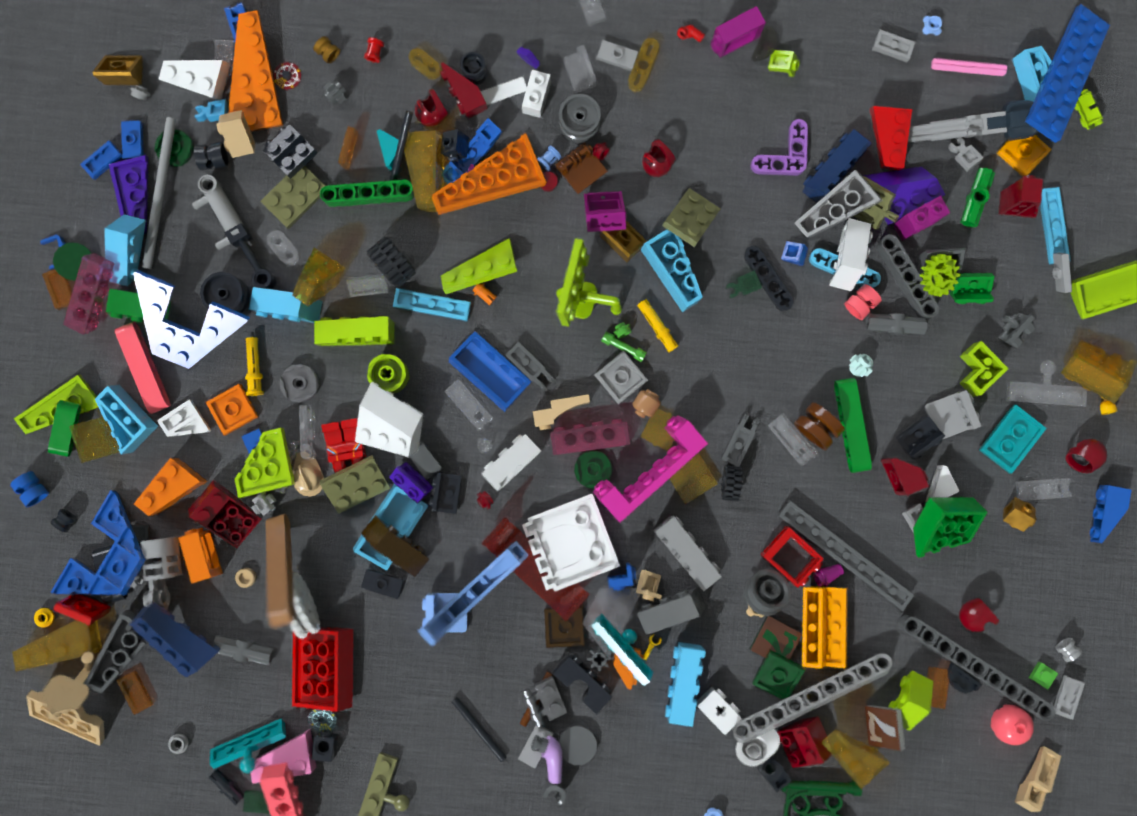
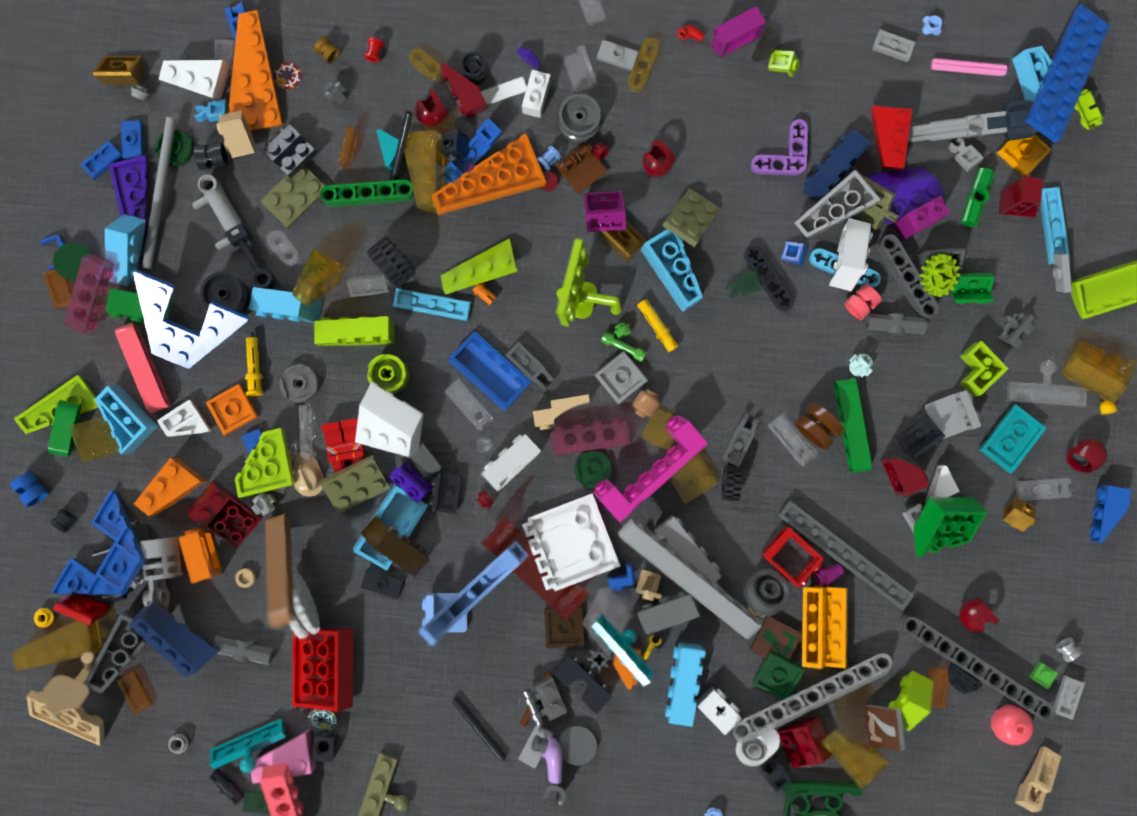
none -> light grey beam [618,518,763,640]

